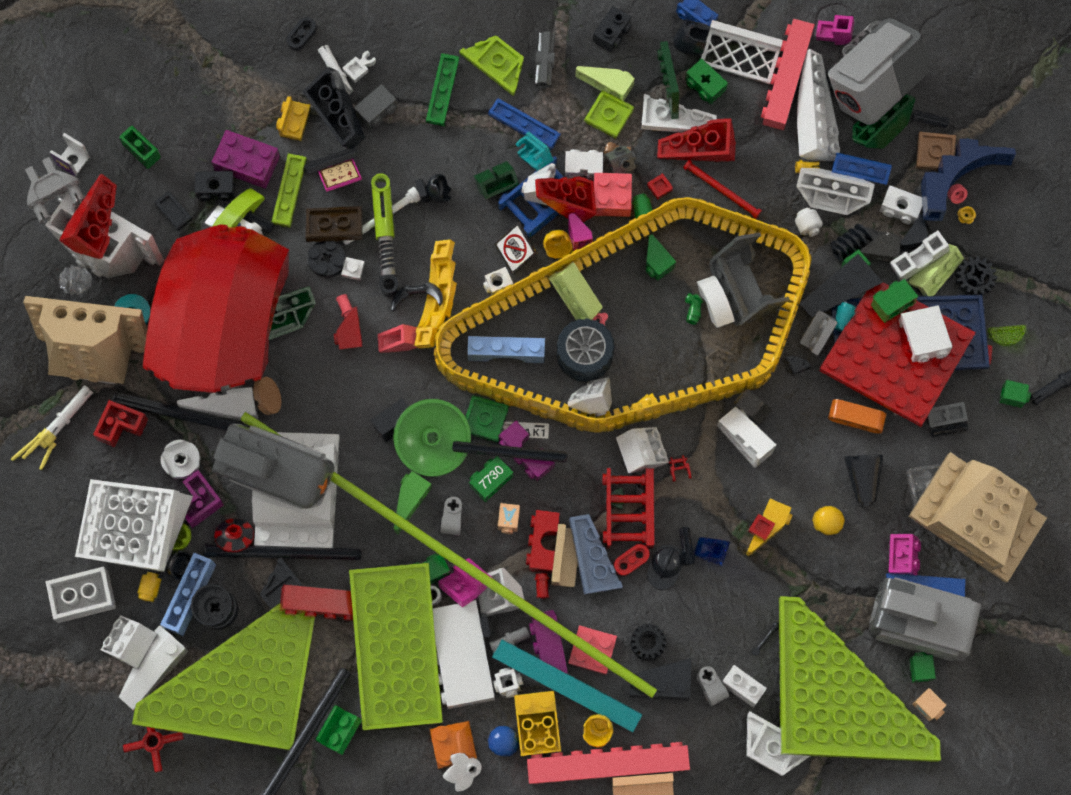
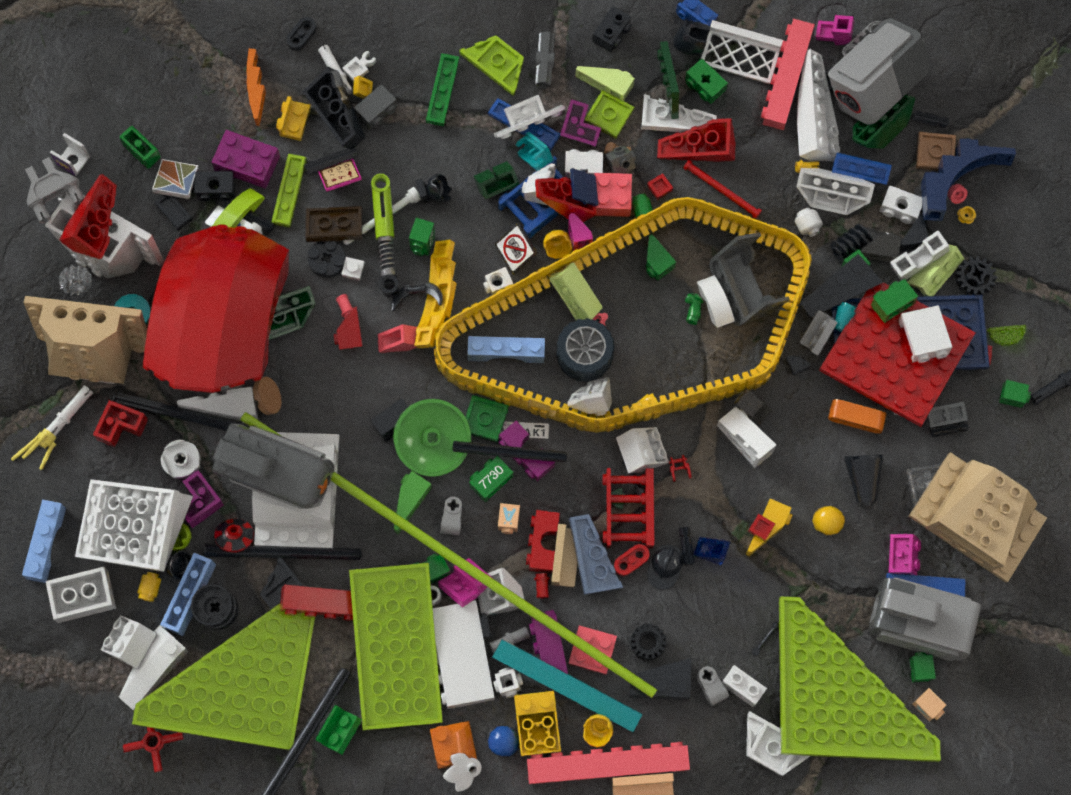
none -> light blue arch [22,499,66,583]
none -> tile [152,159,199,199]
none -> orange slope [247,48,266,126]
none -> yellow tile [353,76,373,99]
none -> green brick [409,218,435,256]
none -> white bracket [494,95,566,139]
none -> magenta brick [560,99,601,146]
none -> dark blue piece [570,168,598,206]

